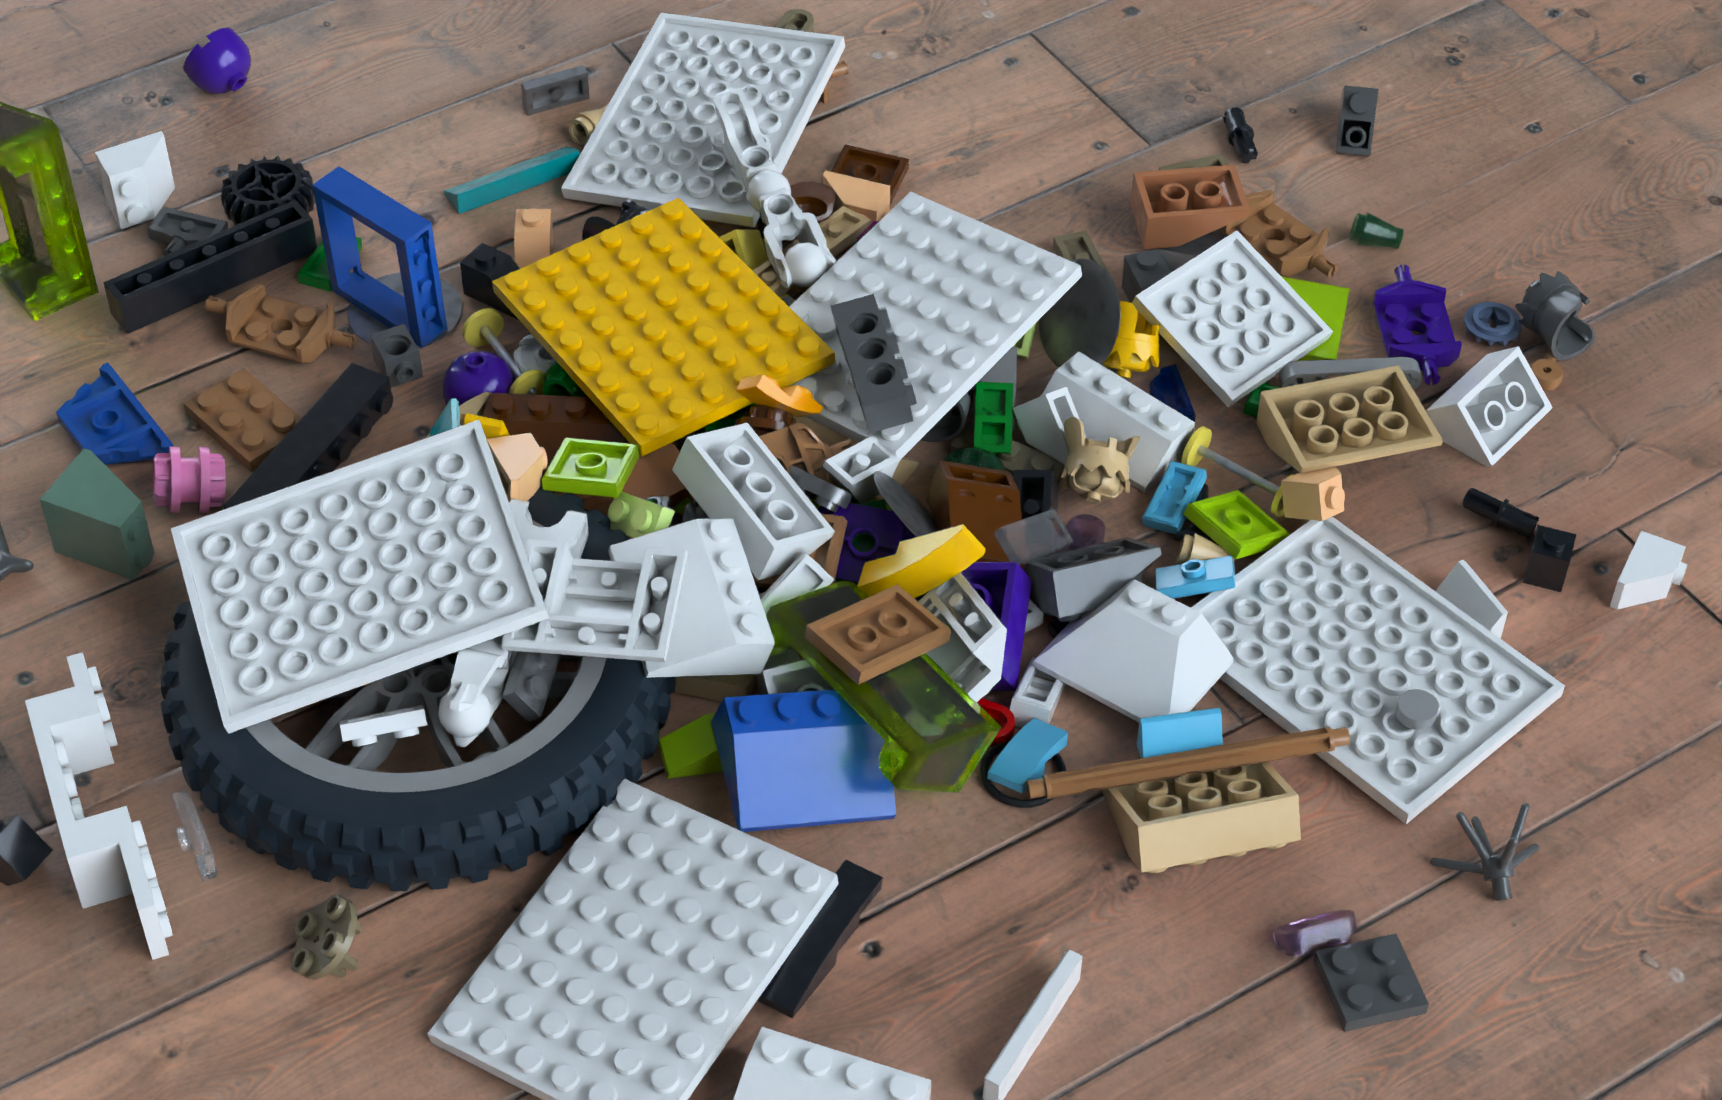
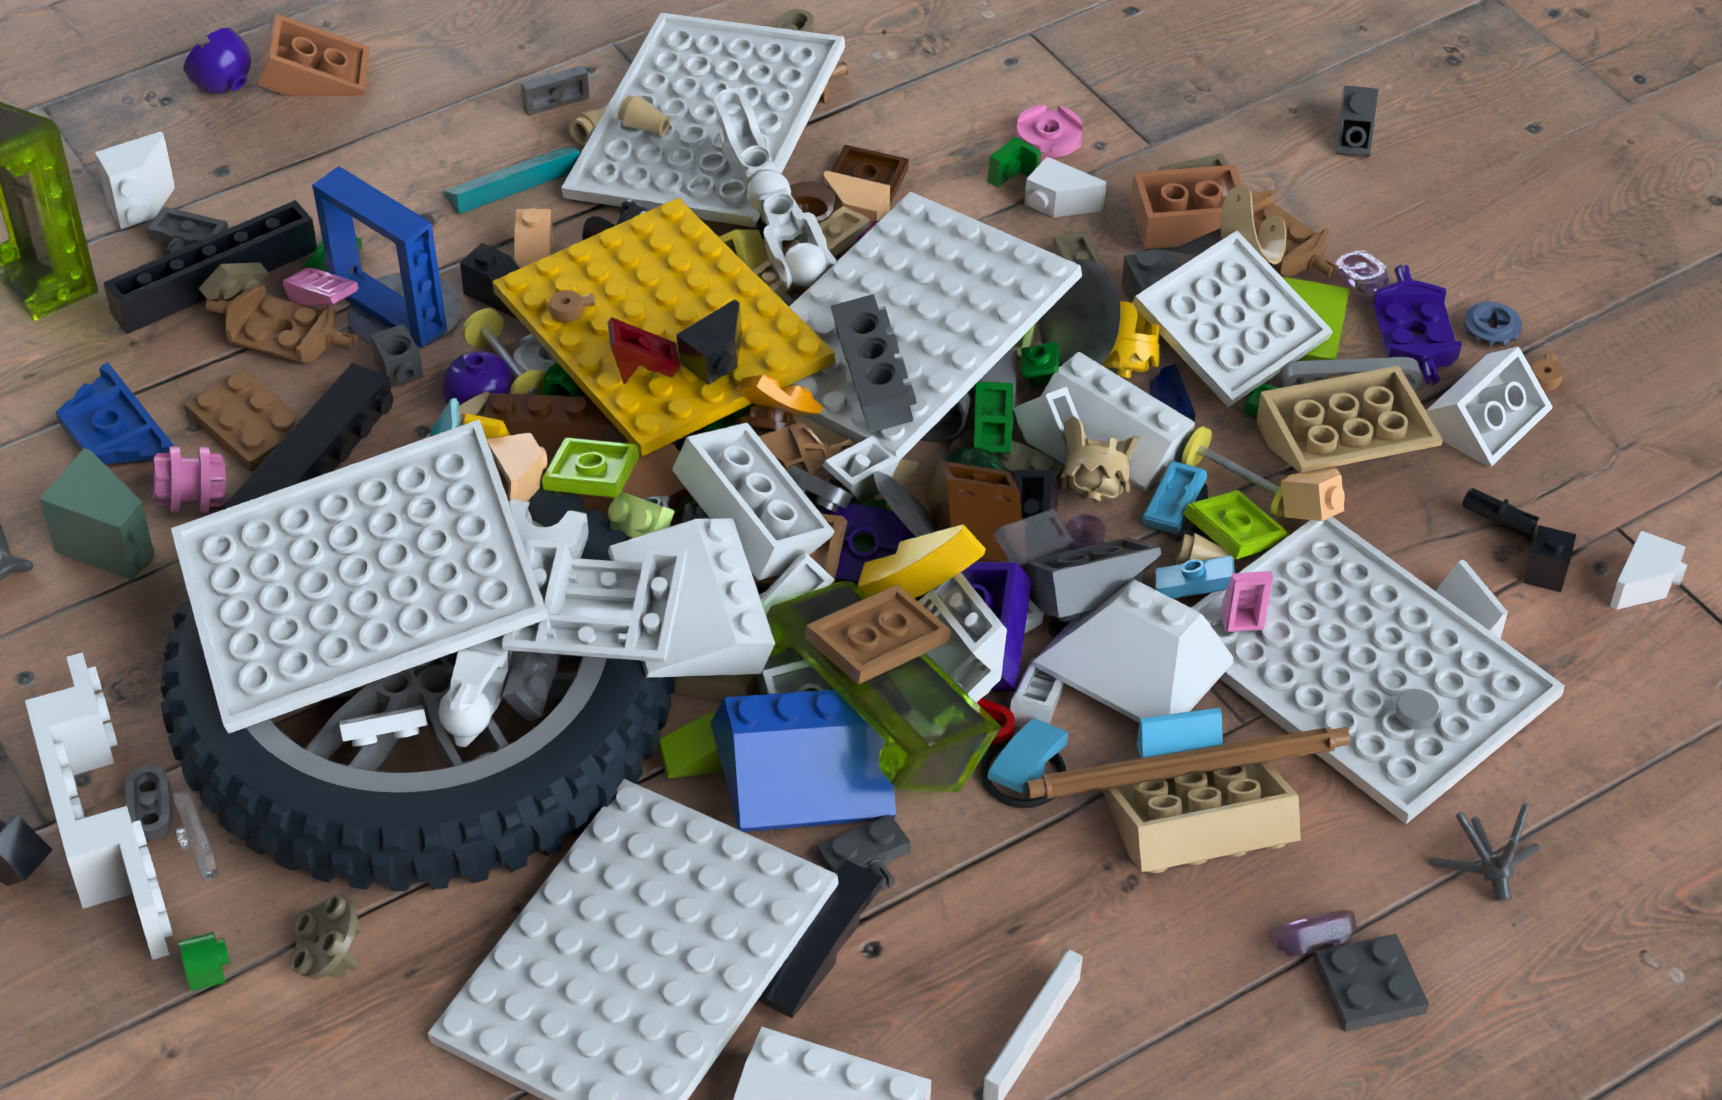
black gear [221,156,315,226] -> none
black axle [1223,107,1258,164] -> none
clear green cone [1349,212,1404,249] -> none
dark grey hat [1515,271,1595,360] -> none
none -> flat silver plate [125,765,173,842]
none -> green plate [179,932,230,991]
none -> dark tan plate [199,262,268,299]
none -> nougat slope [257,14,370,96]
none -> bright pink slope [283,268,359,306]
none -> medium nougat piece [549,290,596,323]
none -> dark red slope [607,317,680,384]
none -> tan cone [618,95,671,136]
none -> black slope [676,299,742,385]
none -> dark grey plate [817,814,911,891]
none -> green bracket [987,136,1041,188]
none -> bright pink plate [1015,105,1082,162]
none -> green bracket [1021,342,1064,388]
none -> white slope [1024,157,1106,218]
none -> tan piece [1220,186,1286,265]
none -> bright pink slope [1220,571,1273,632]
none -> clear purple plate [1336,251,1389,295]

